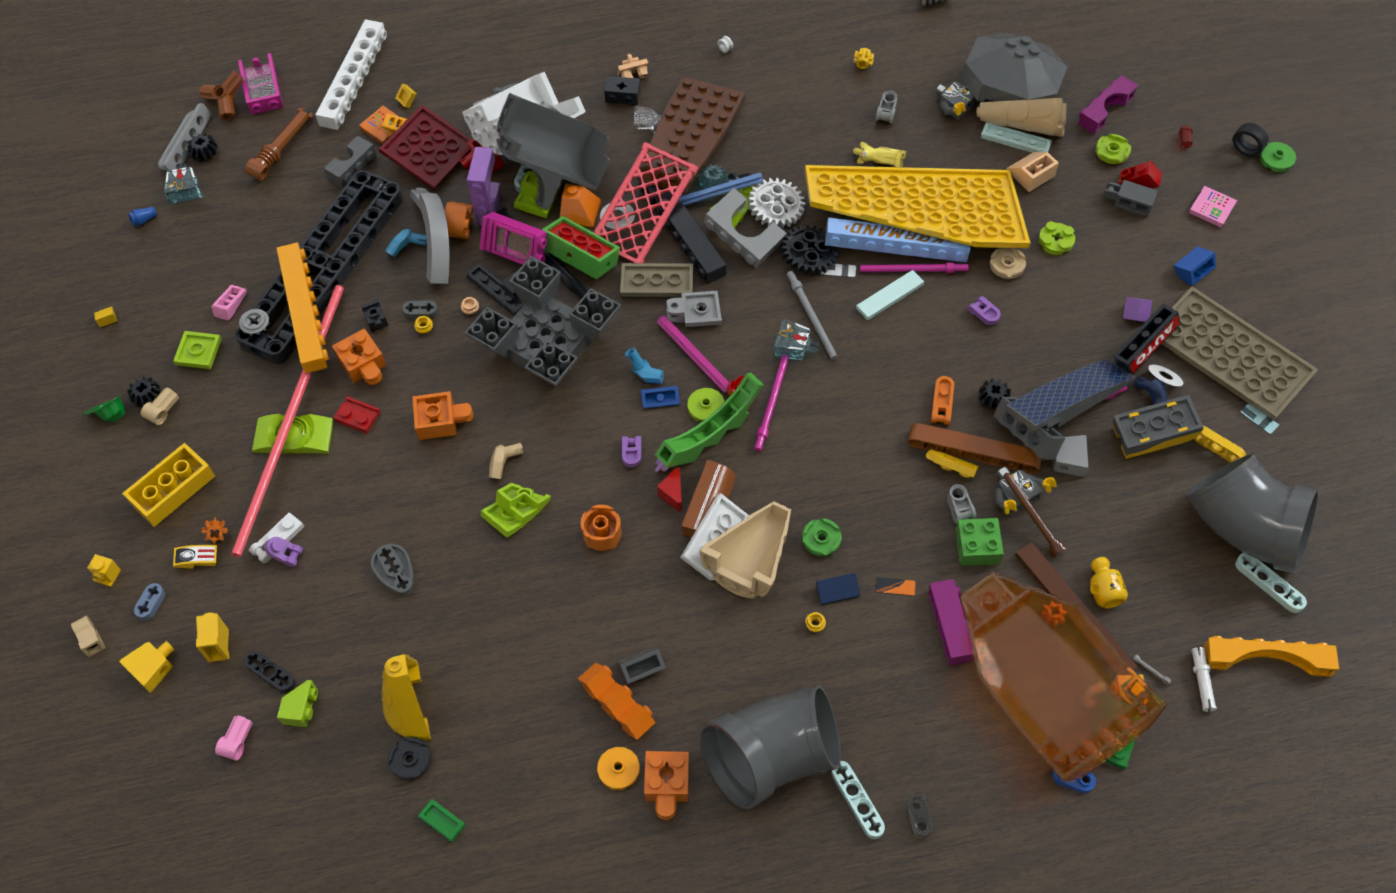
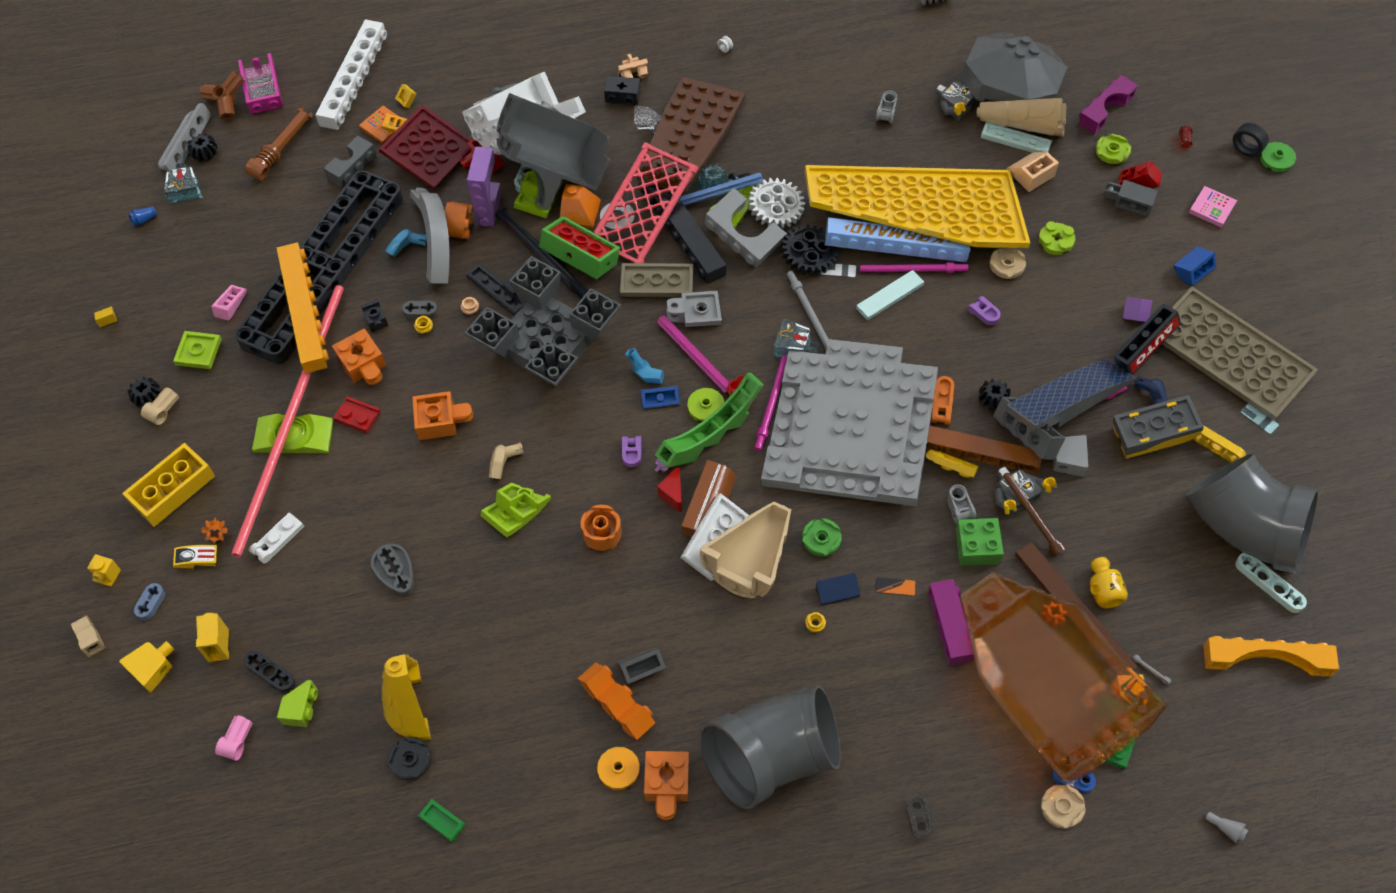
green piece [83,394,125,422] -> none
light grey gear [239,309,269,336] -> none
medium lavender plate [264,537,303,567] -> none
dark pink door [480,212,547,265] -> none
light aqua beam [831,761,885,839] -> none
yellow gear [853,48,874,69] -> none
light yellow animal [853,142,907,167] -> none
white piece [1149,365,1183,386] -> none
white pin [1191,647,1217,712] -> none
none -> light grey plate [761,339,938,506]
none -> tan tile [1041,785,1086,829]
none -> light grey cone [1205,812,1248,843]

